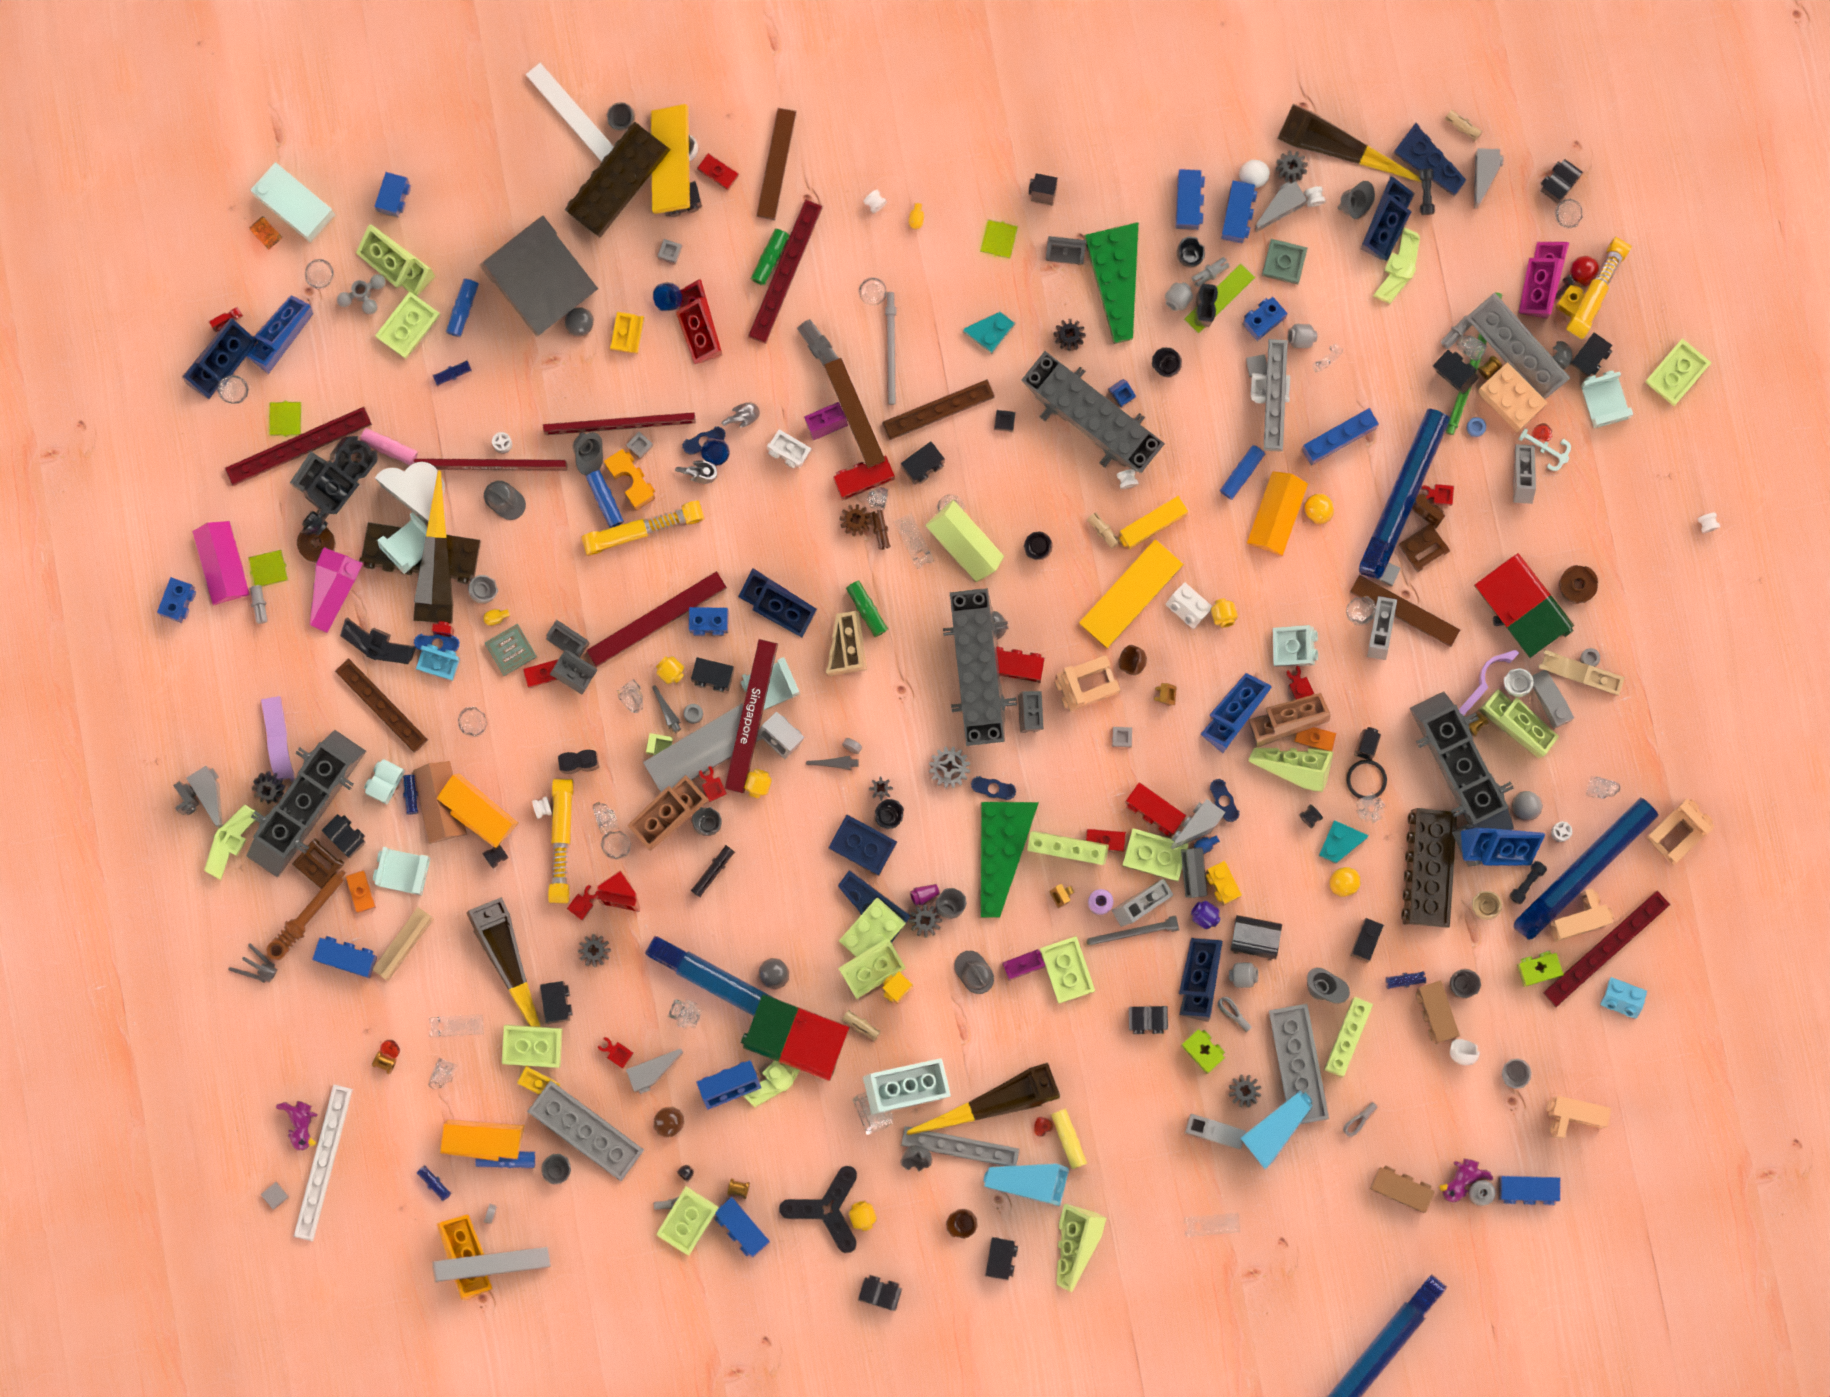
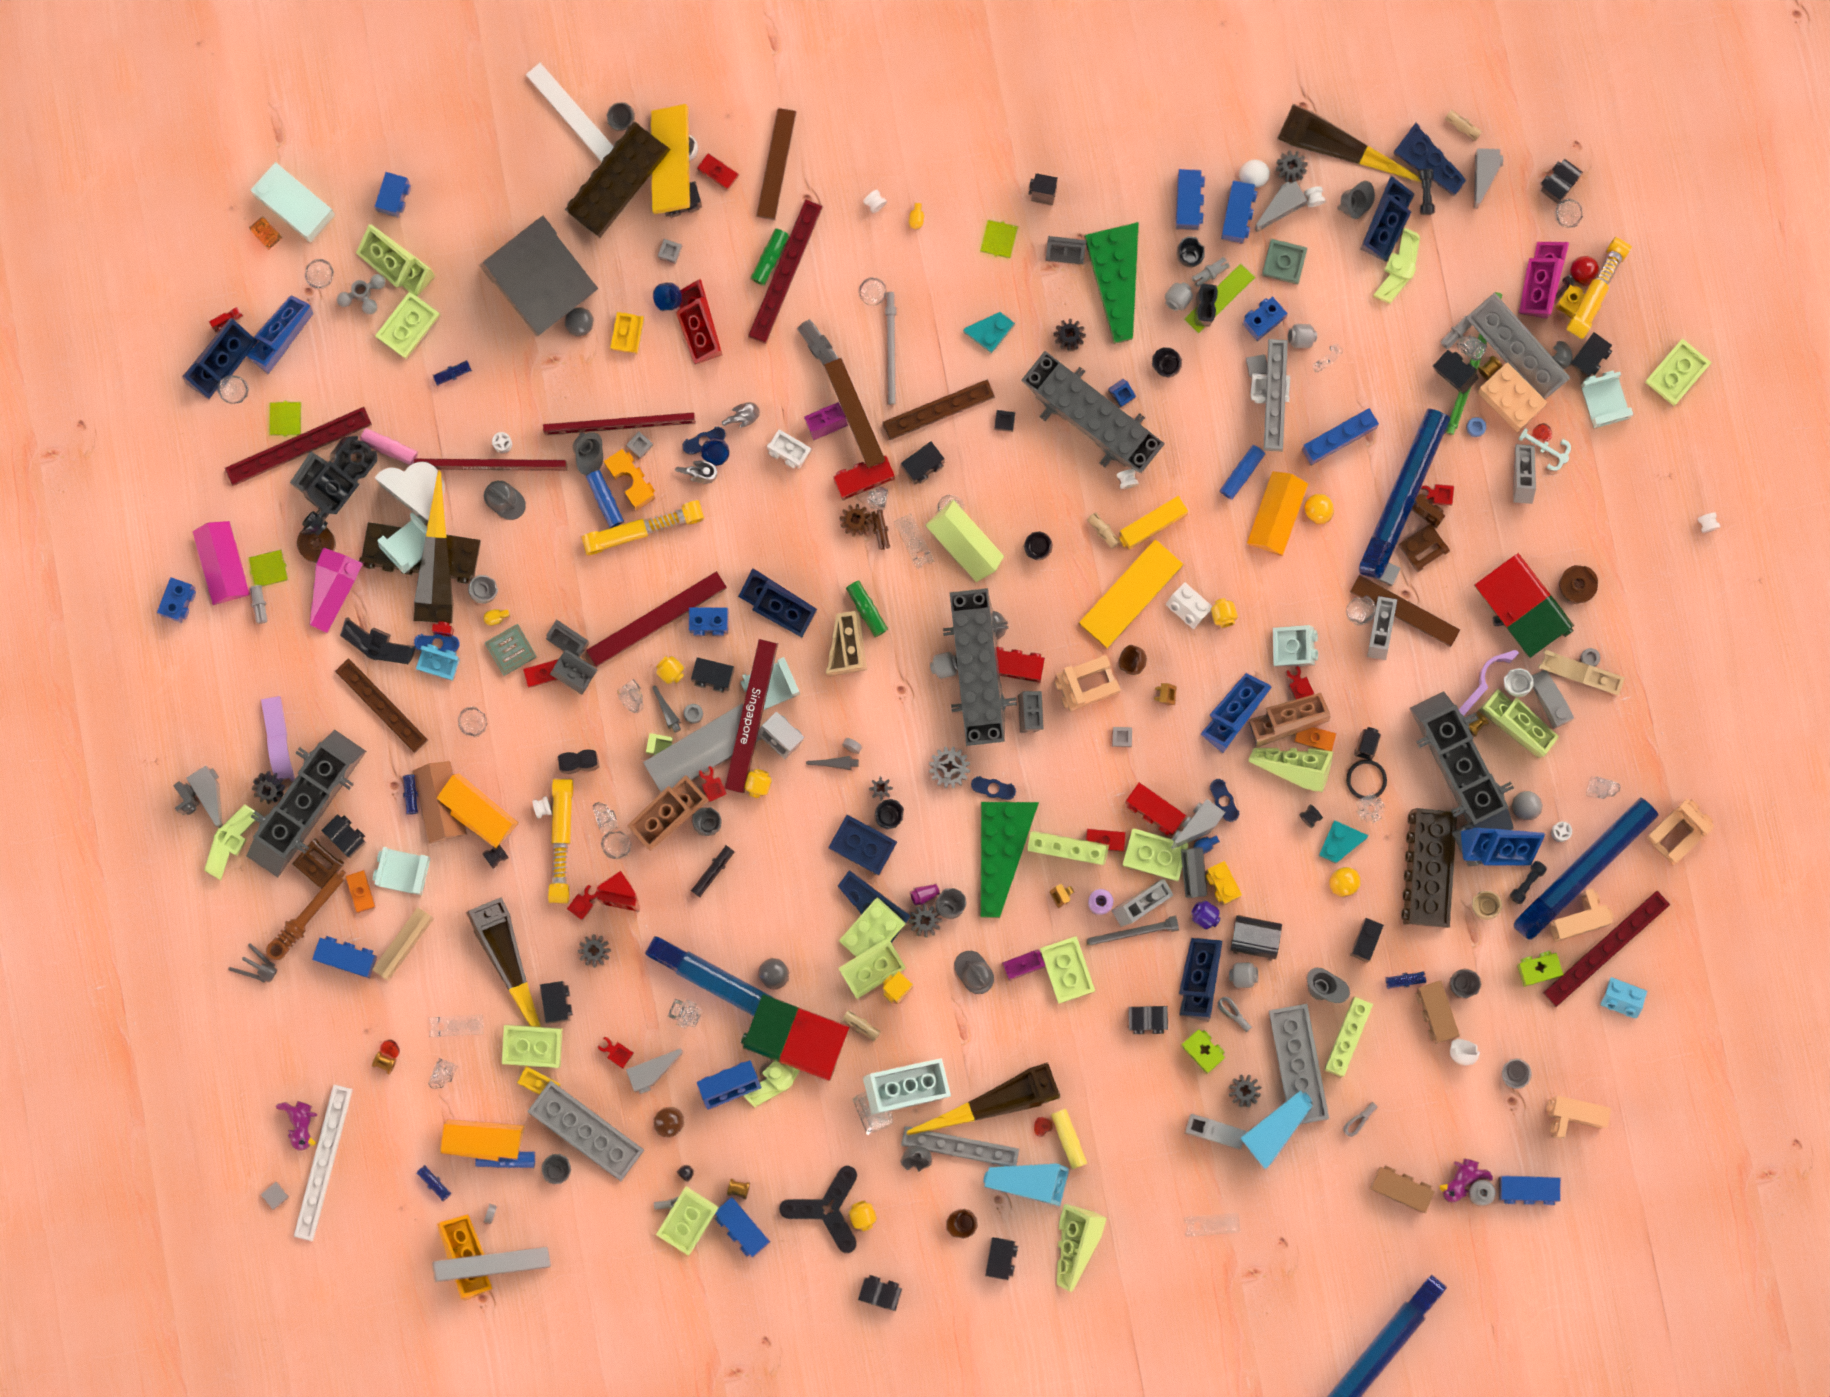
light aqua brick [364,759,405,805] -> none
blue axle [445,278,479,337] -> none
none -> light grey head [930,652,958,679]

